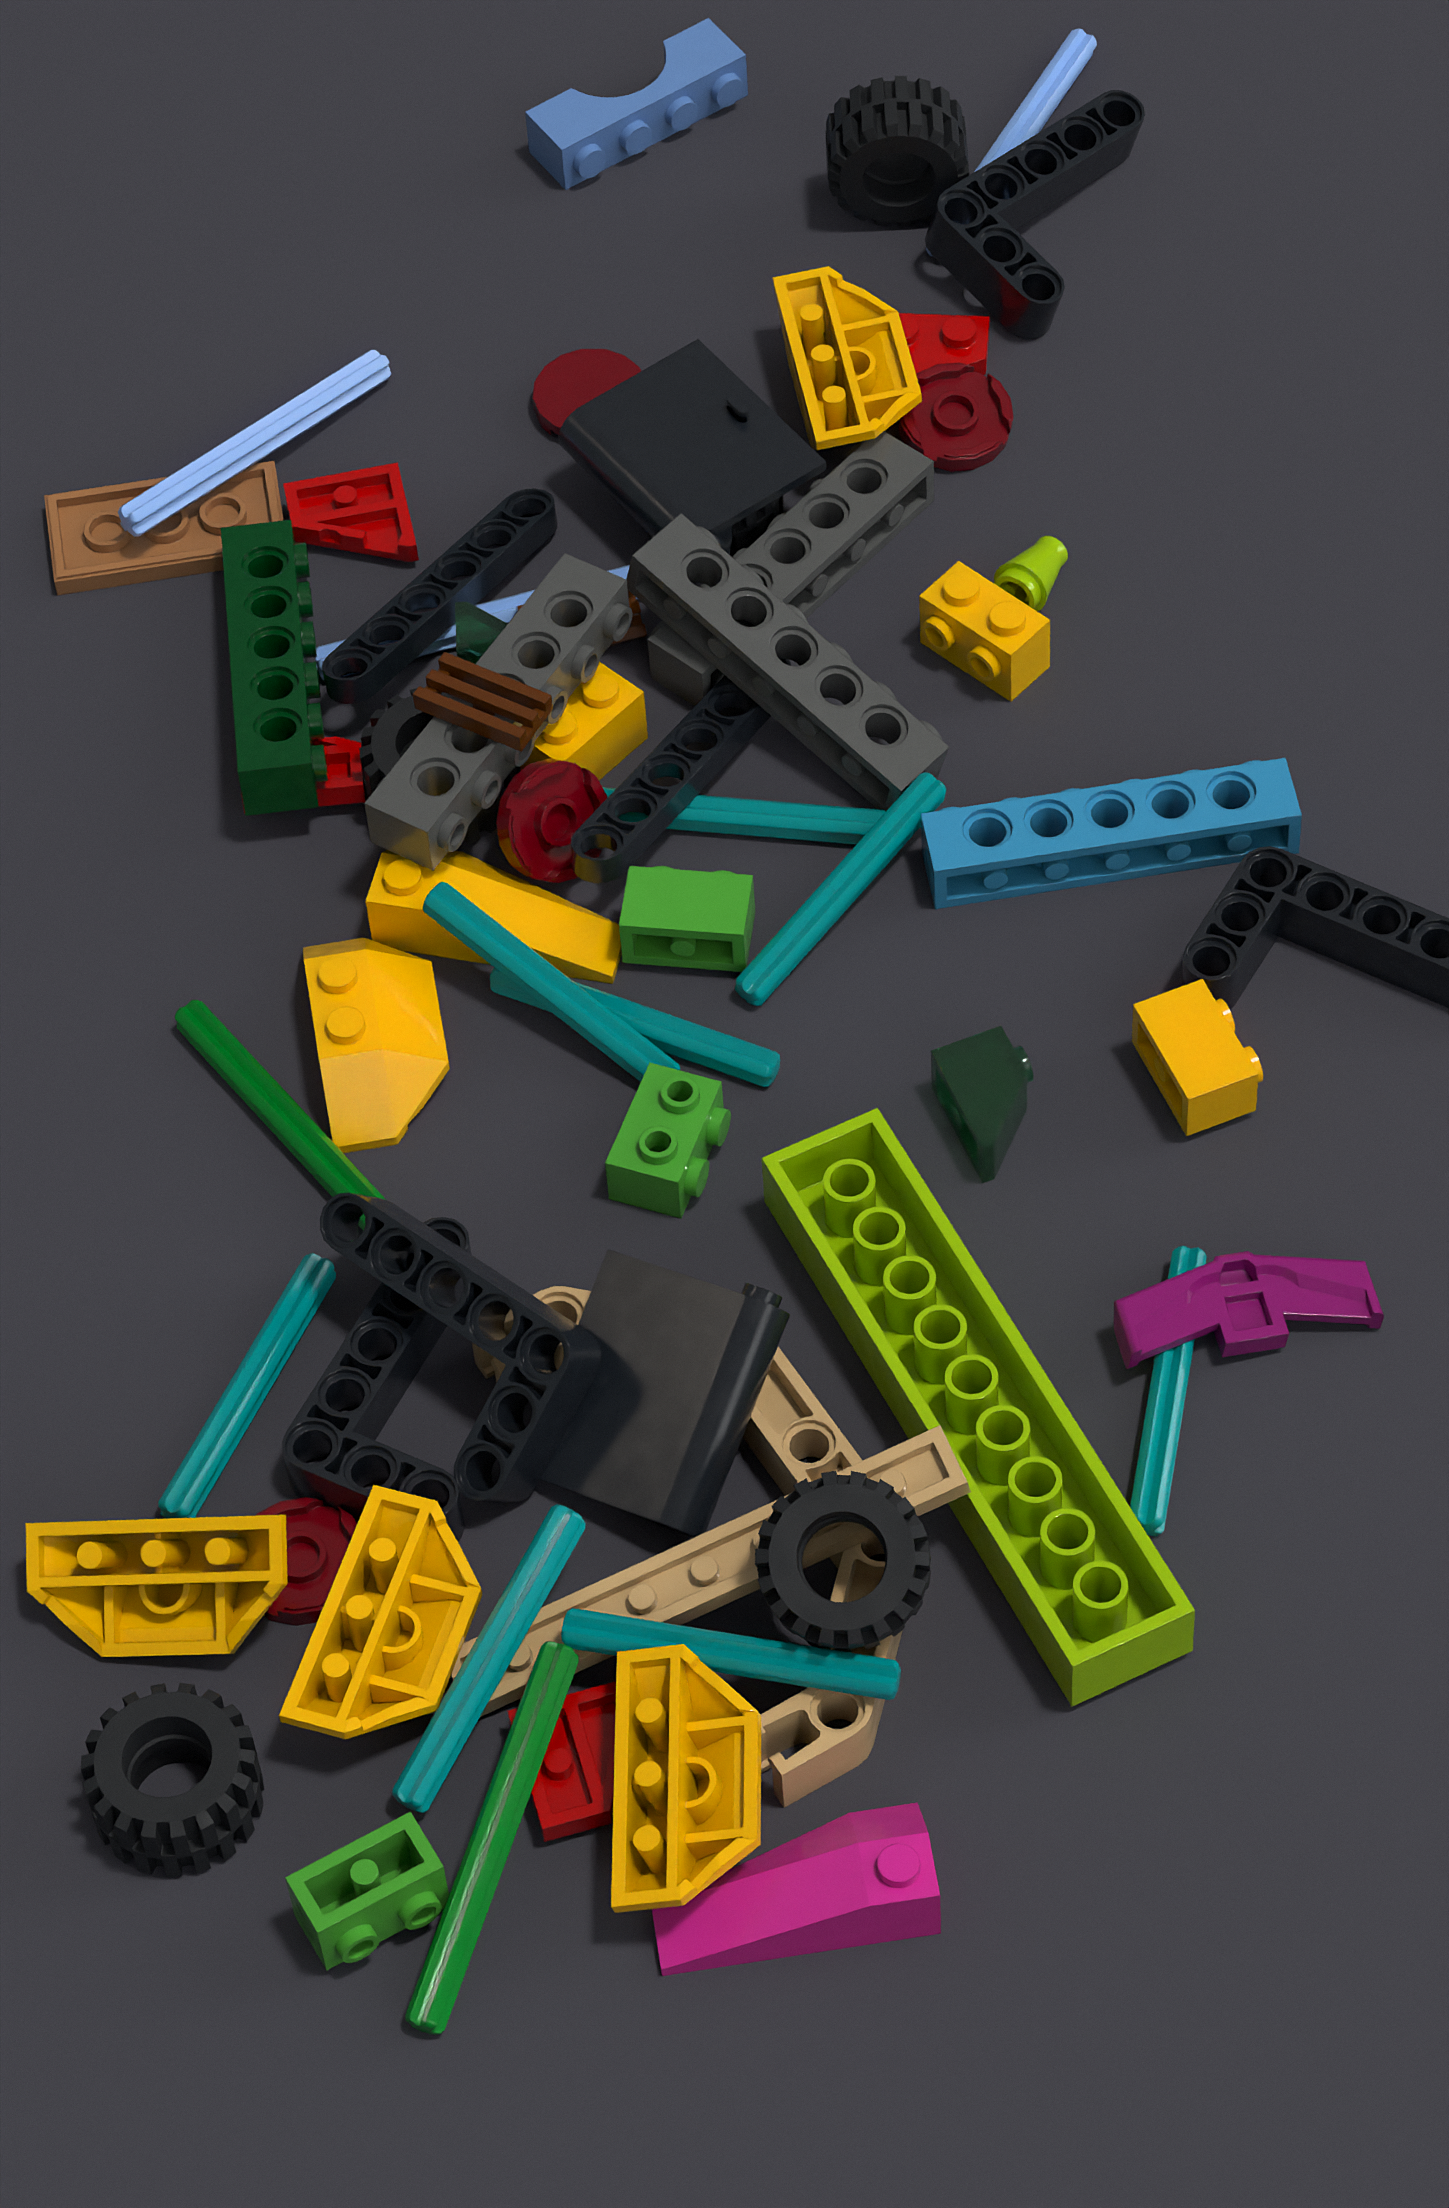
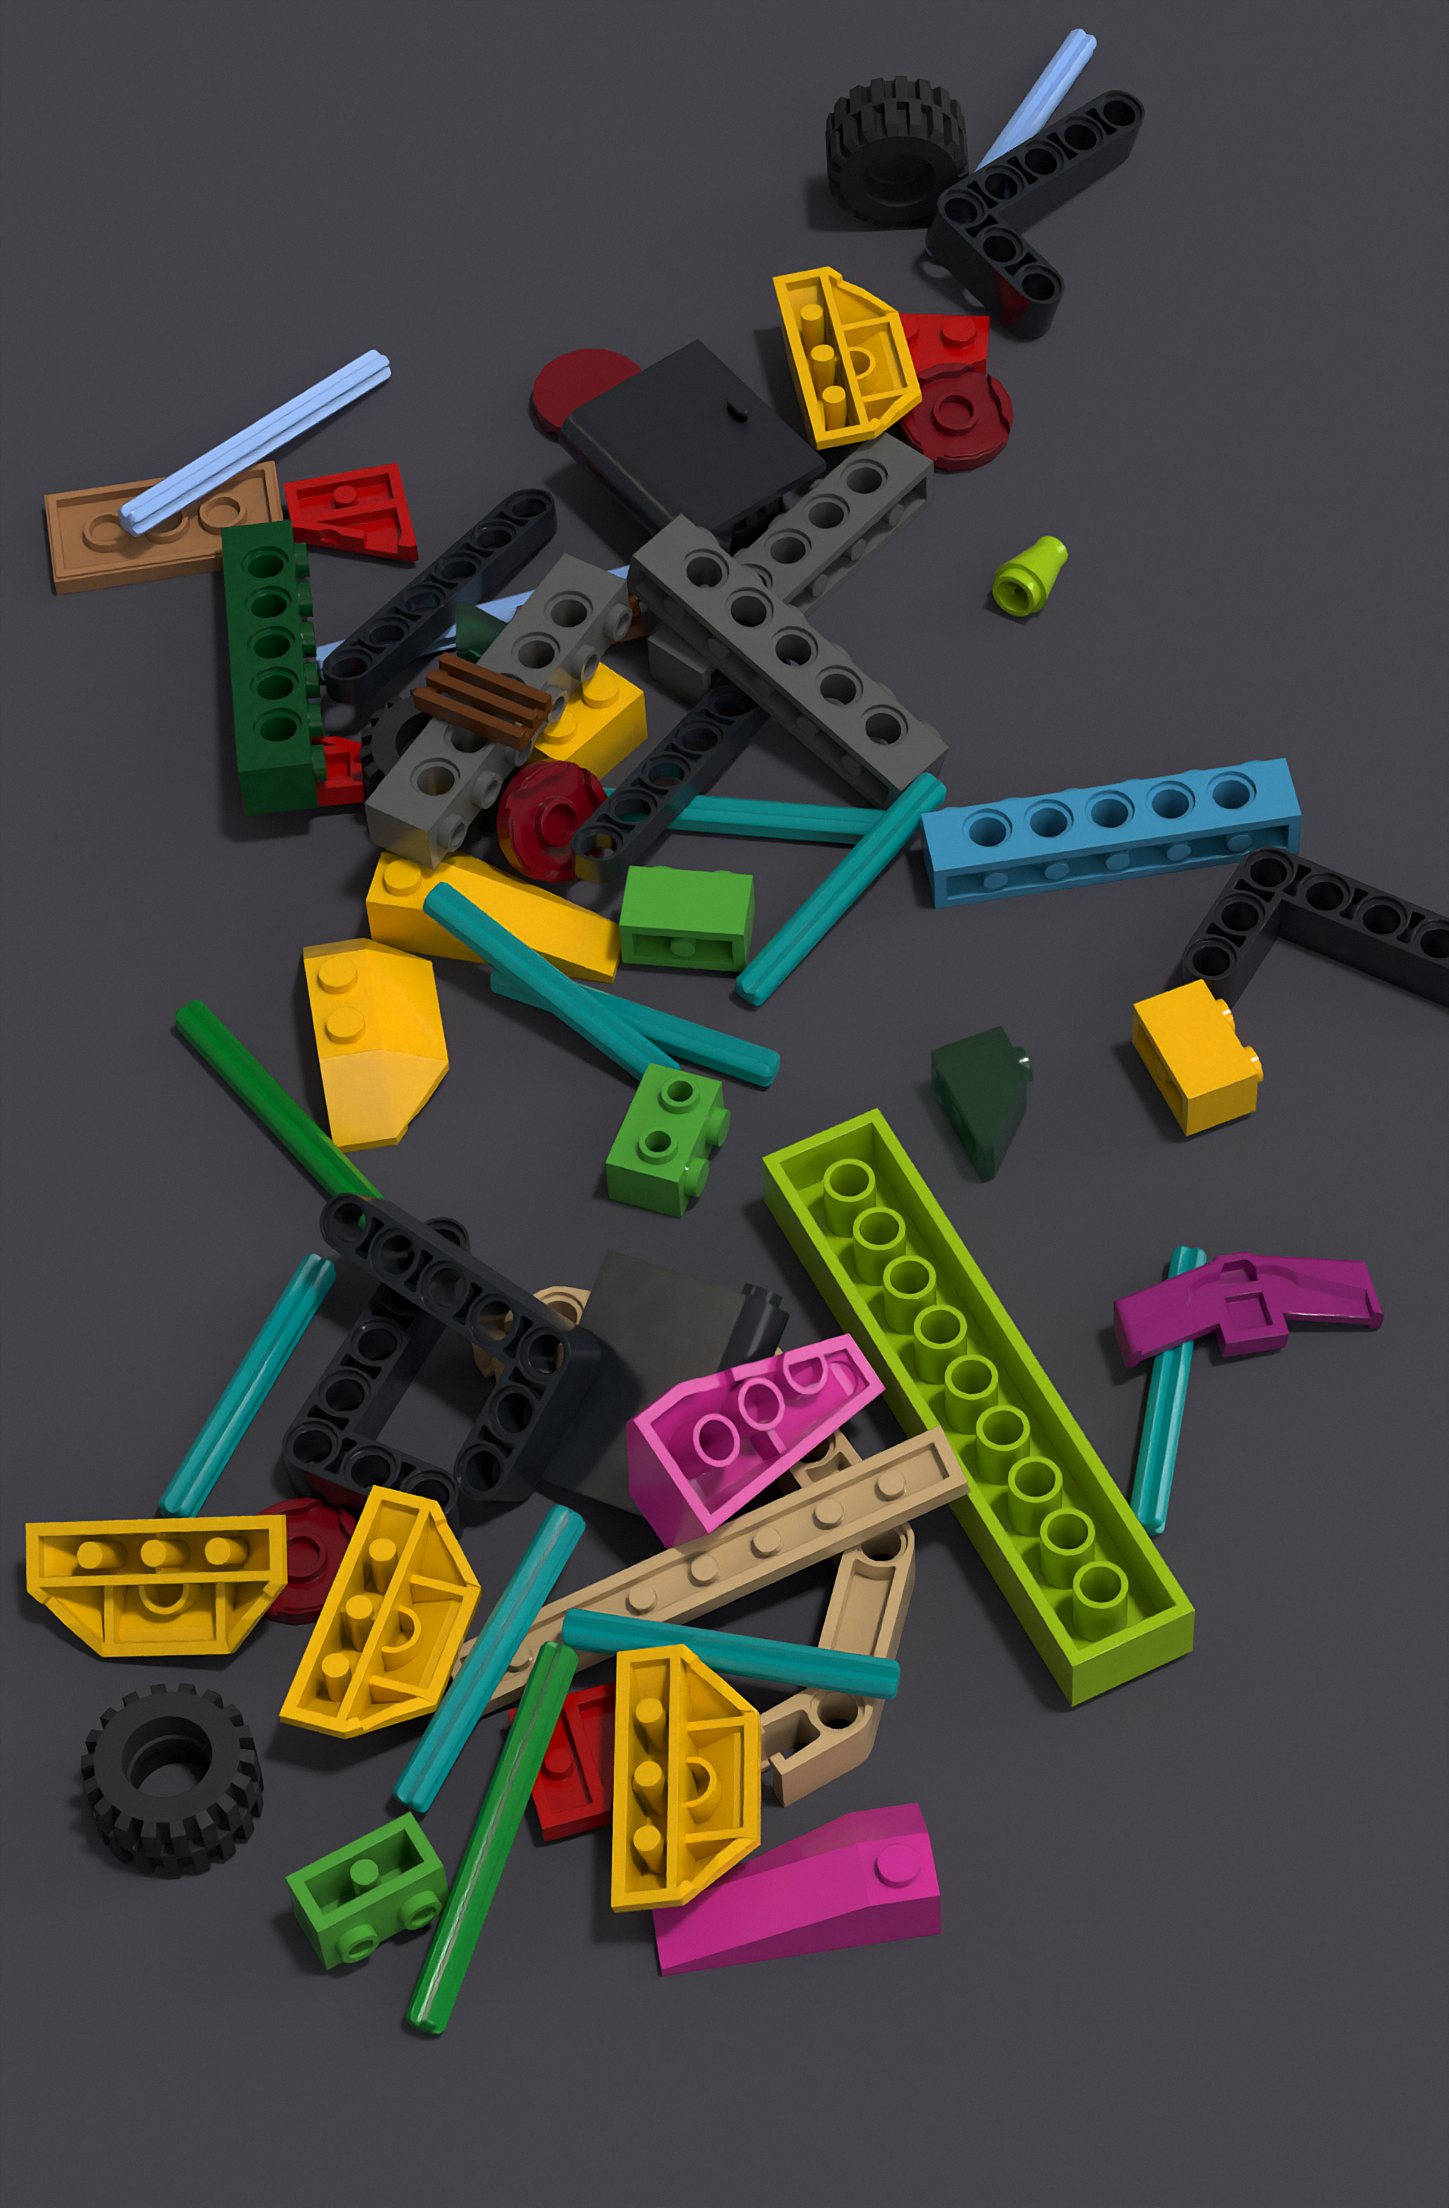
medium blue arch [525,18,748,190] -> none
black tyre [755,1471,931,1652] -> none
yellow brick [919,561,1050,702] -> none
none -> dark pink wedge [626,1333,886,1549]

